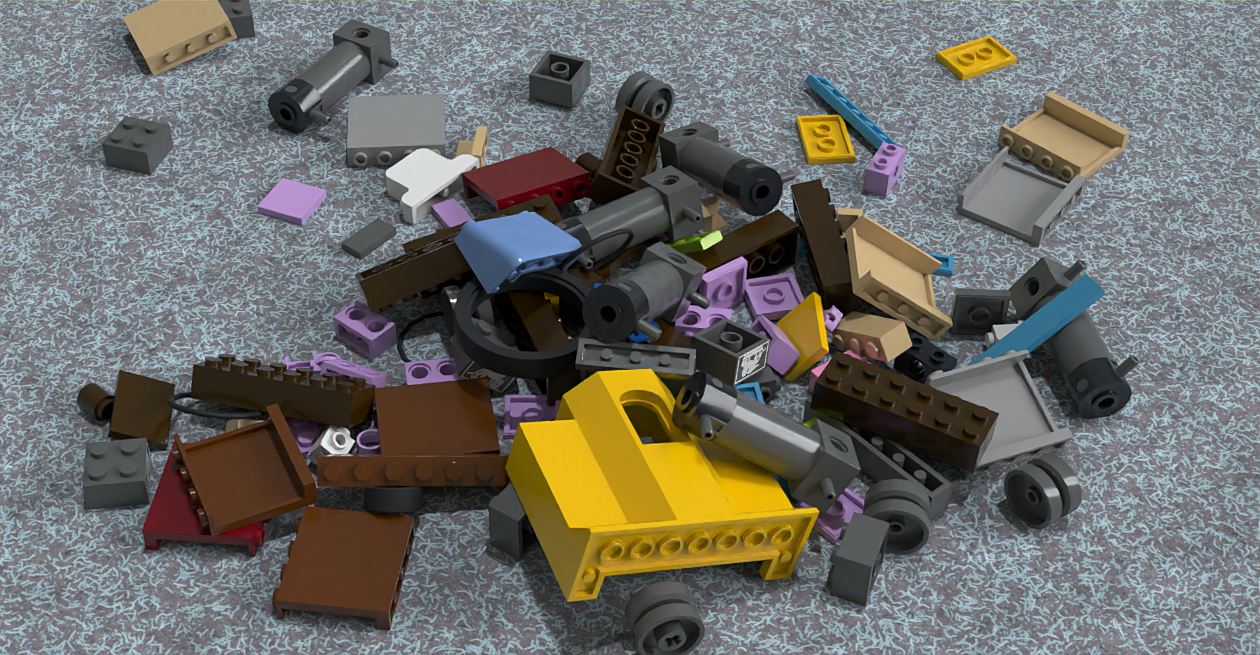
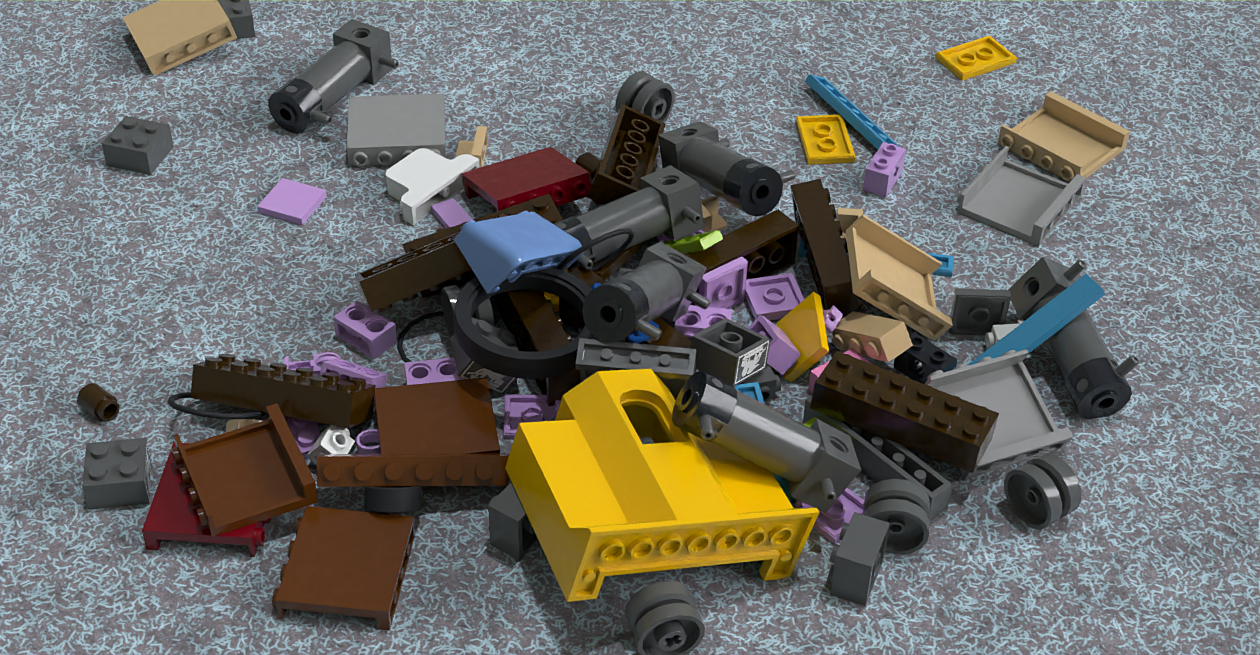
dark brown tile [107,370,175,451] -> none
dark grey tile [342,218,397,260] -> none
dark grey brick [529,50,590,108] -> none

